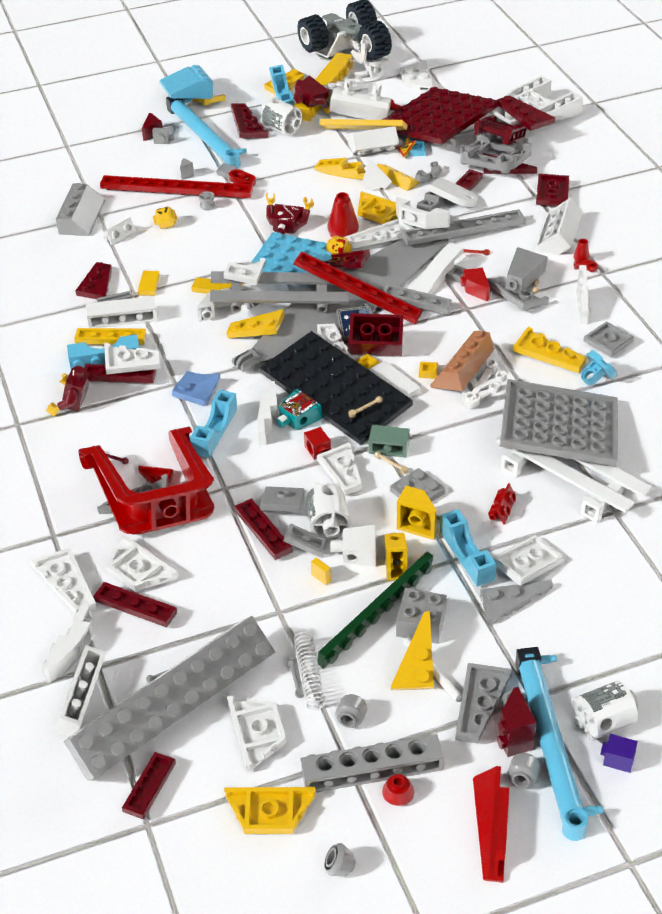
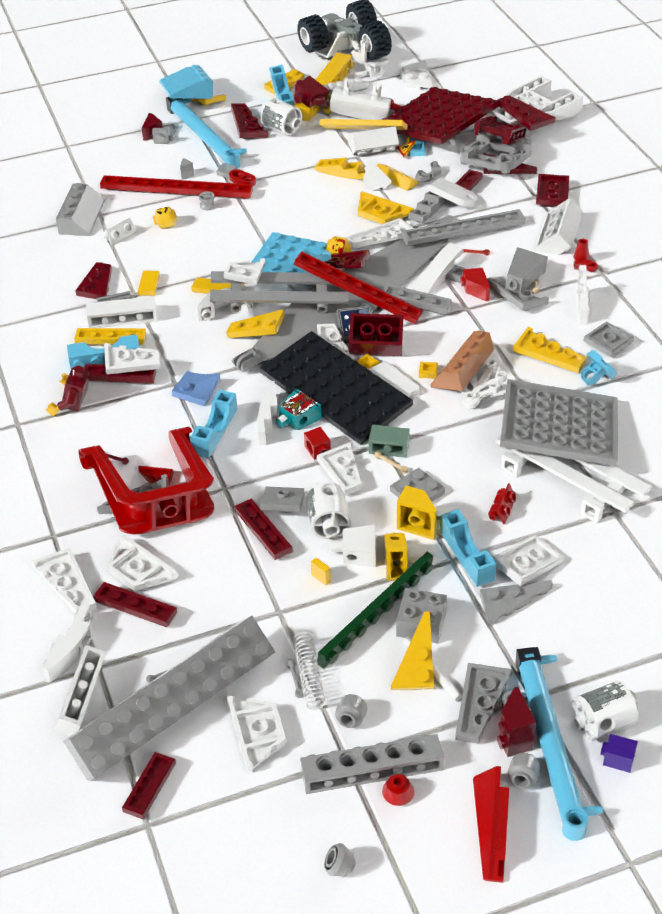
yellow wing [224,787,316,834] -> none
dark red torso [265,193,314,234] -> none
light grey tile [283,524,328,557] -> none
red cone [327,192,359,237] -> none
tan hinge [349,396,383,418] -> none
white slope [396,197,450,229] -> none

